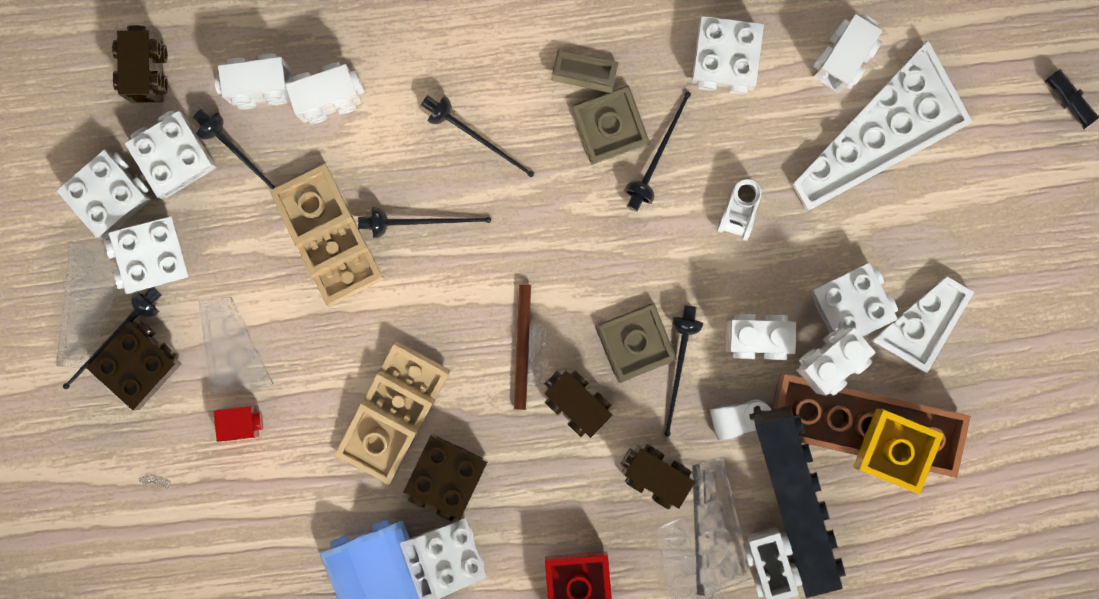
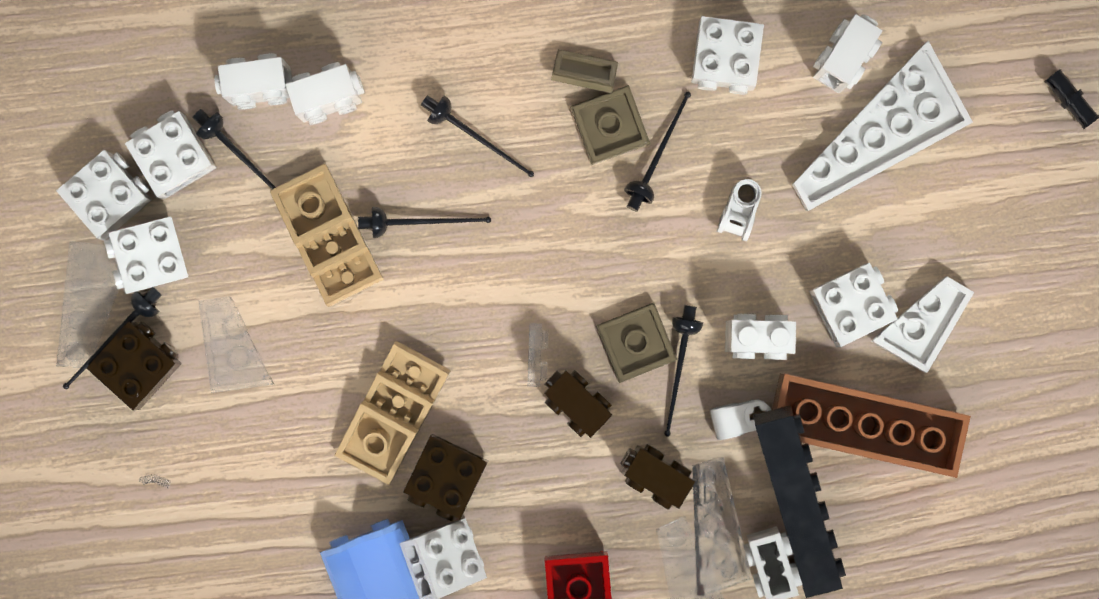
dark brown brick [112,25,168,103] -> none
red brick [213,406,263,442] -> none
copper bar [514,285,531,410] -> none
white brick [796,327,876,396] -> none
yellow brick [853,408,944,495] -> none

